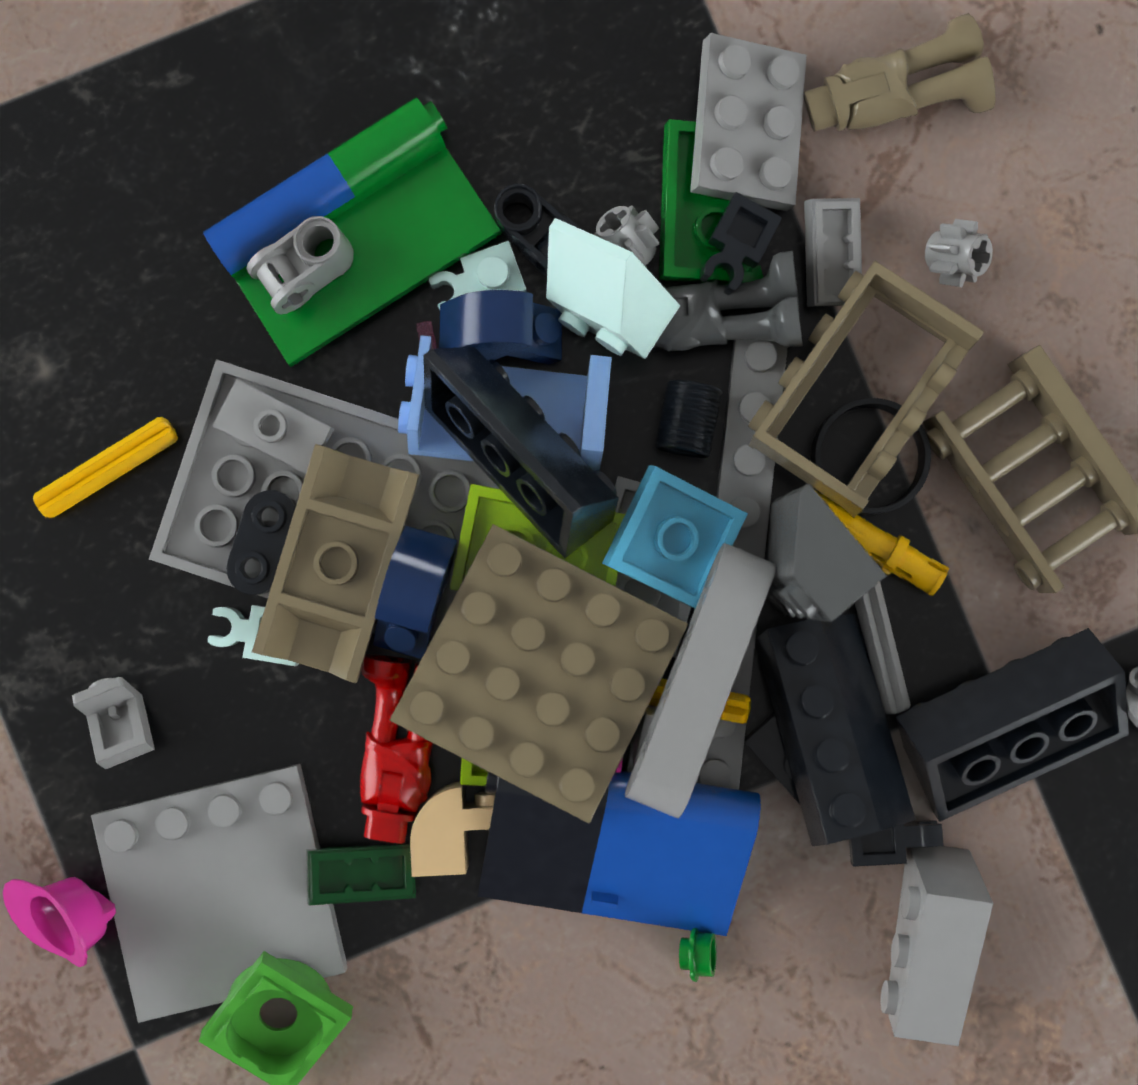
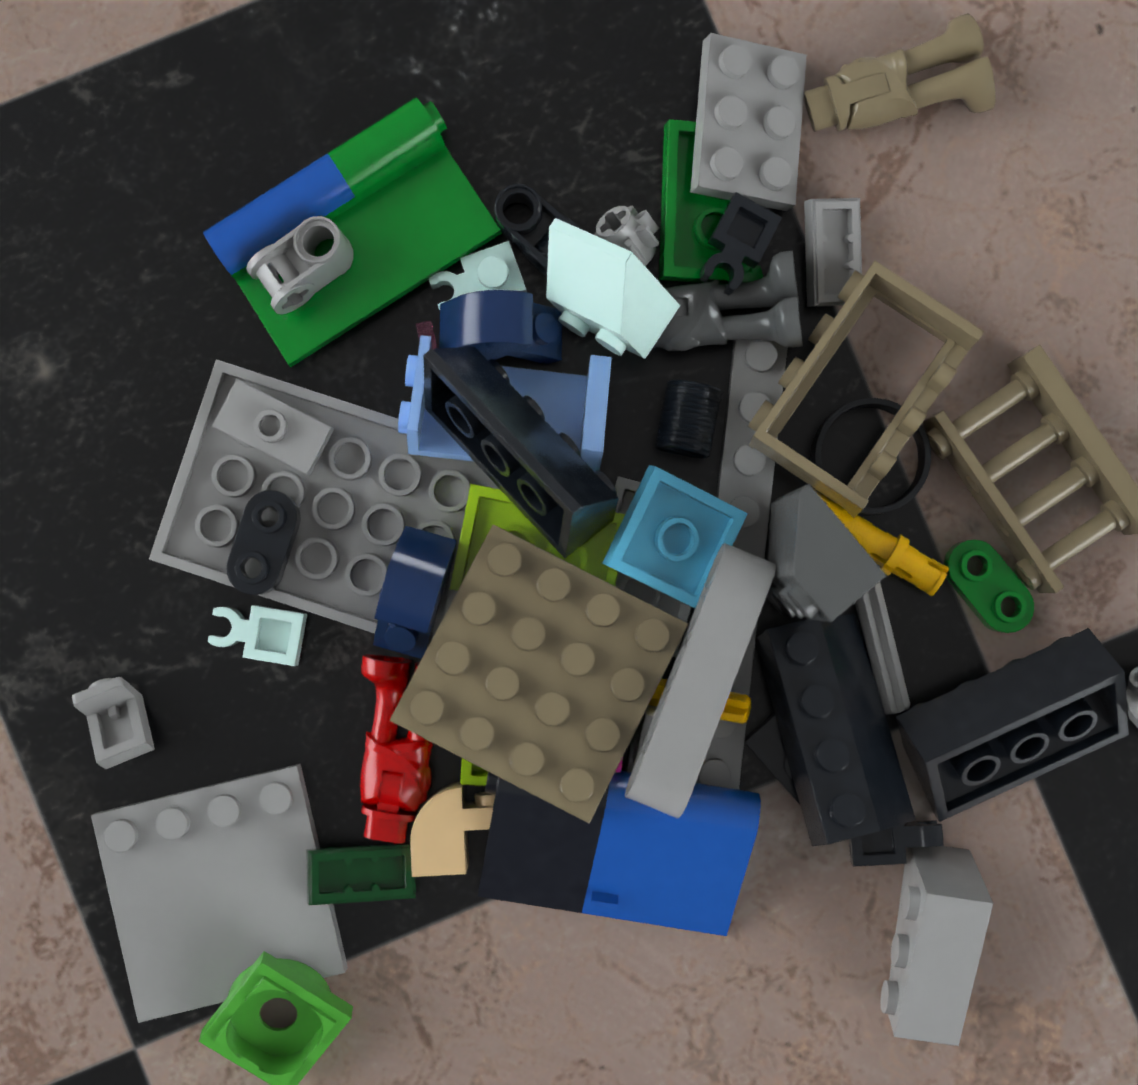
dark pink piece [2,877,116,967] -> none
yellow axle [33,417,178,518] -> none
dark tan piece [252,444,420,683] -> none
green plate [679,928,717,982] -> none
light grey gear [925,219,993,287] -> none
none -> green plate [943,540,1034,633]

